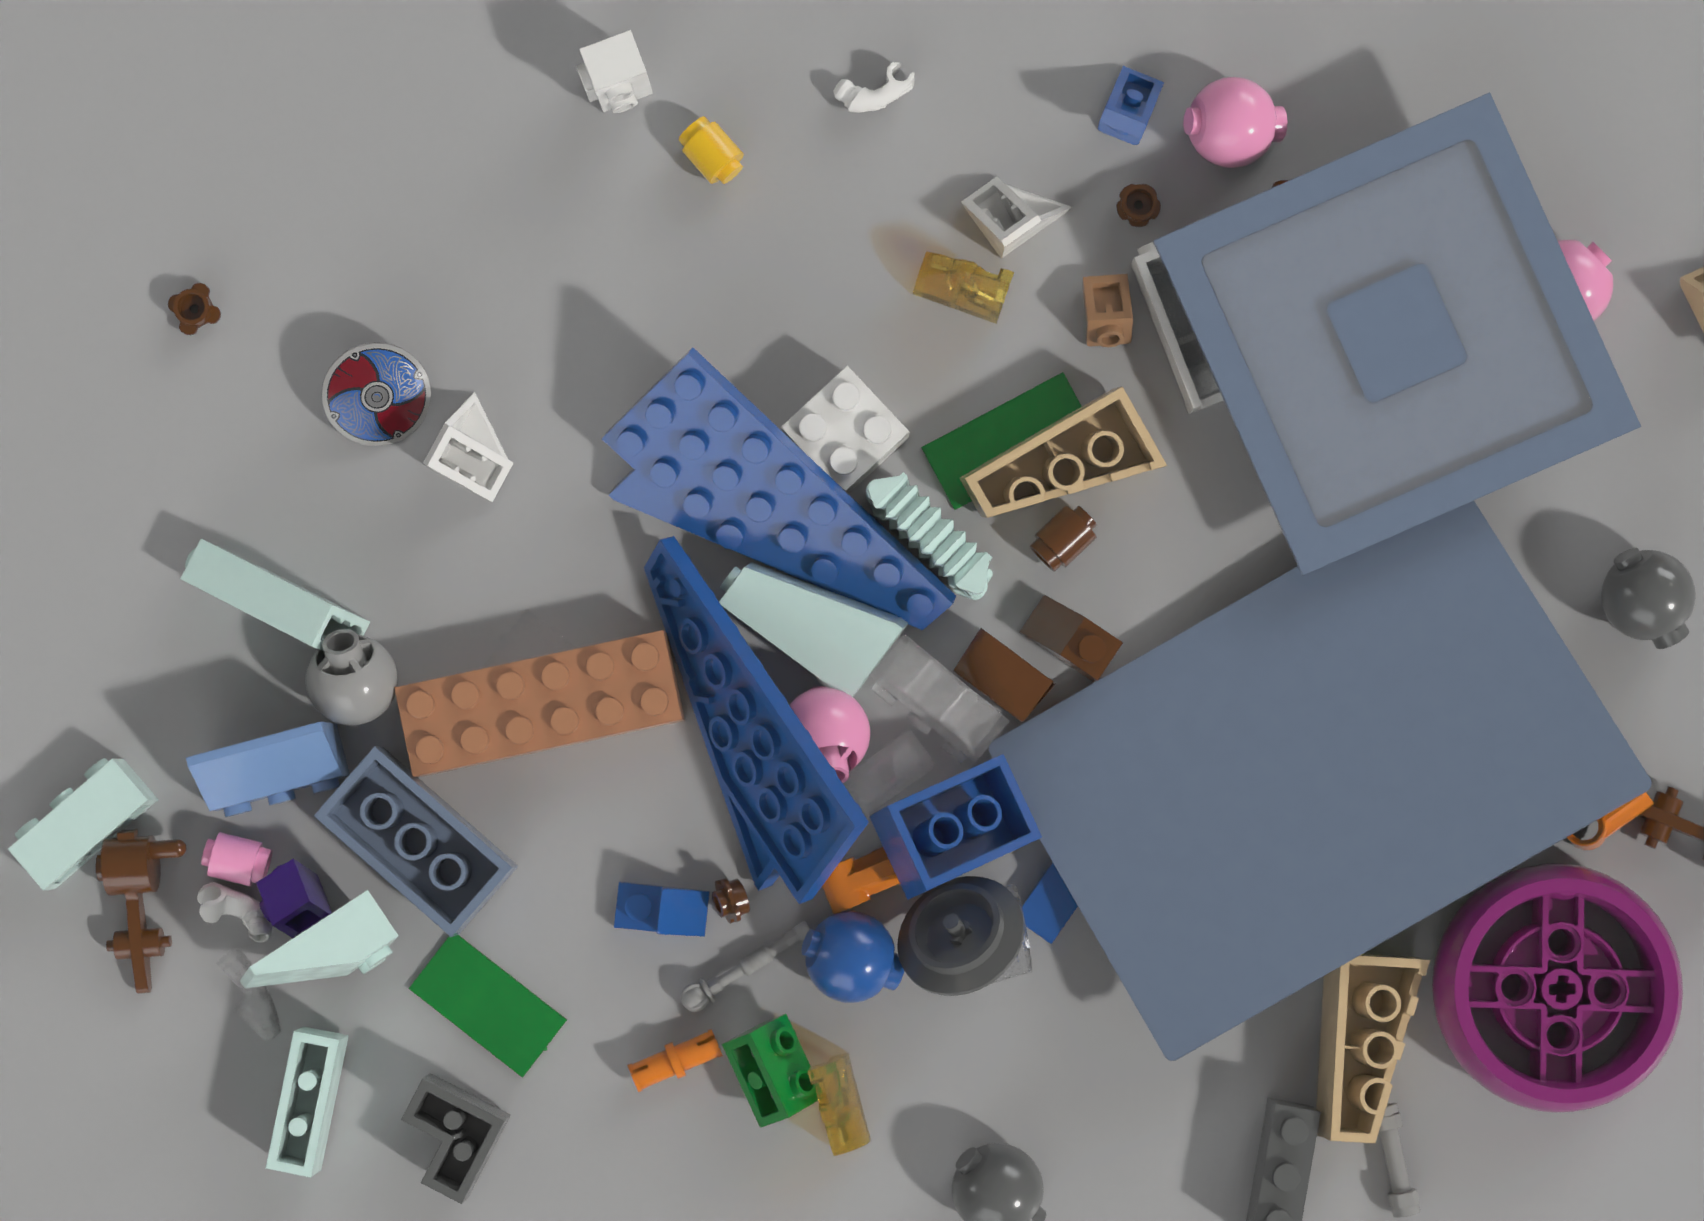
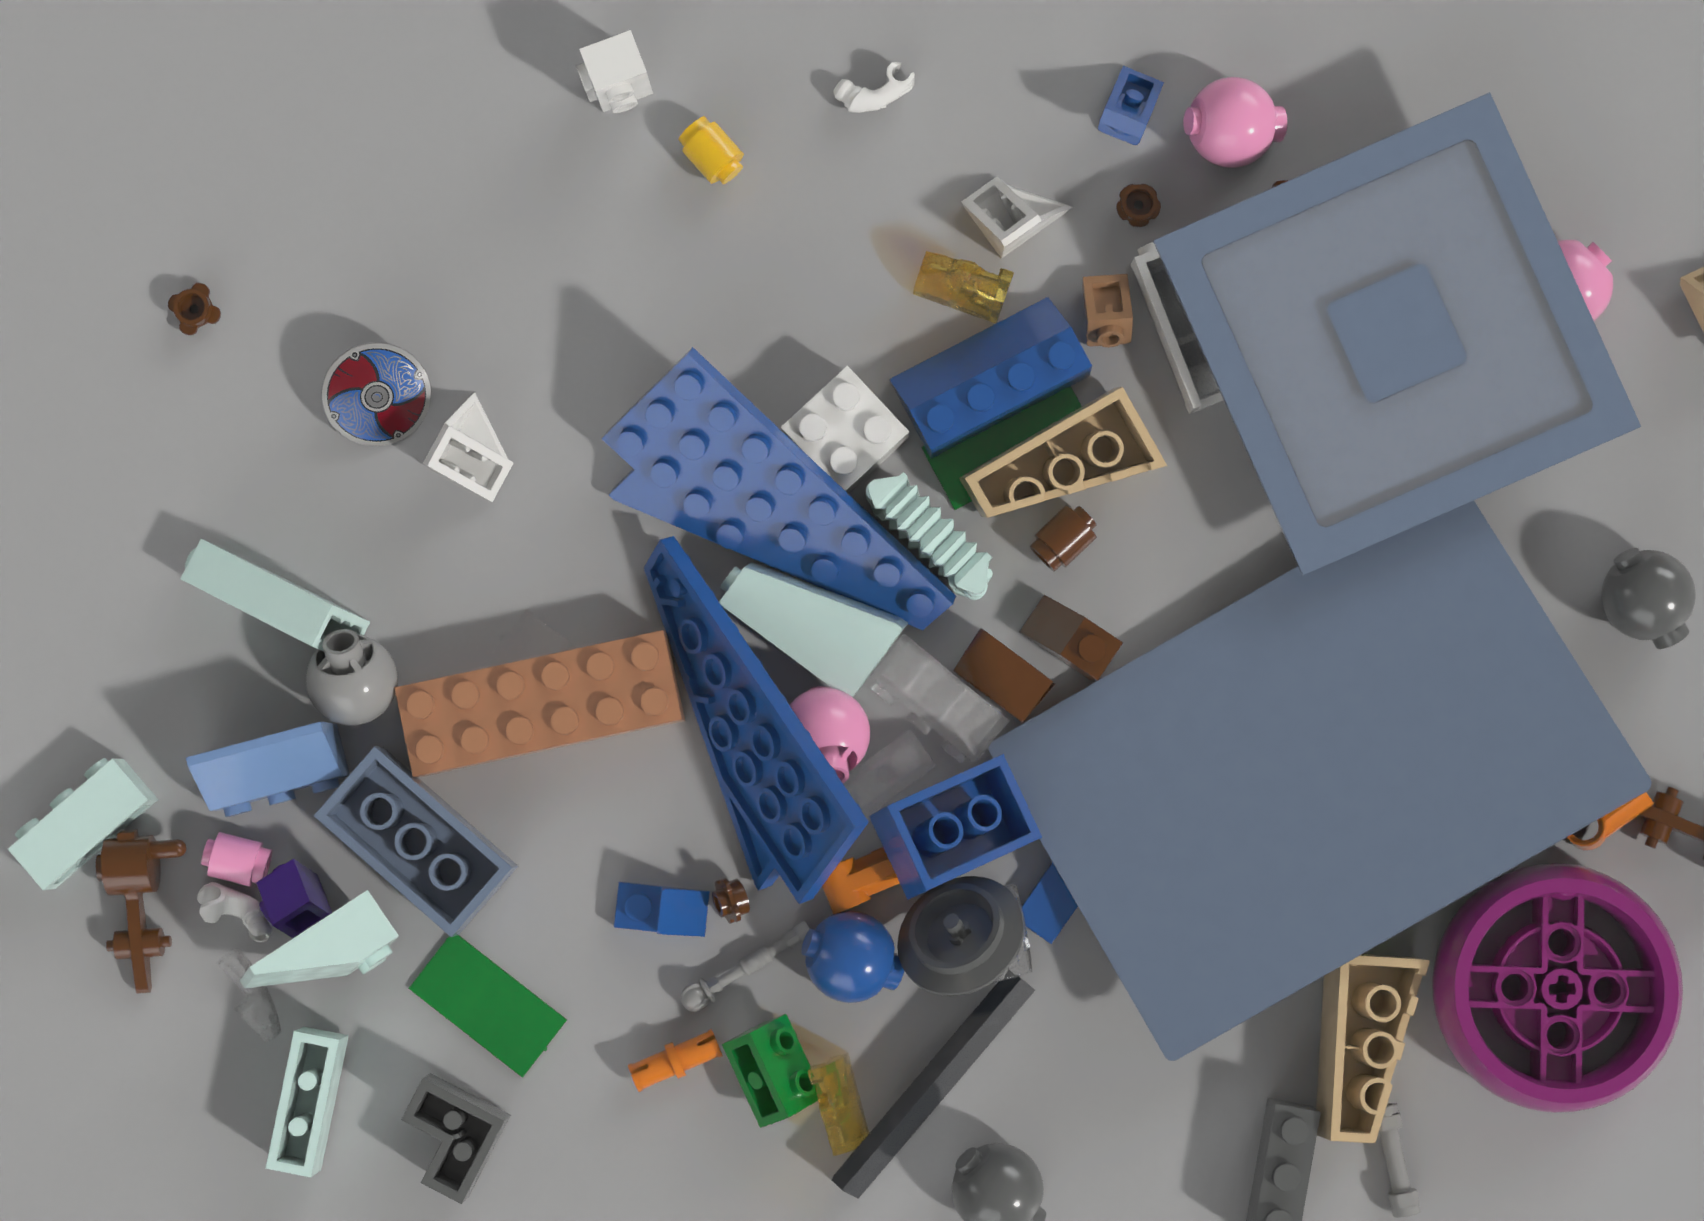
none -> black tile [832,969,1035,1199]
none -> blue slope [889,297,1092,459]

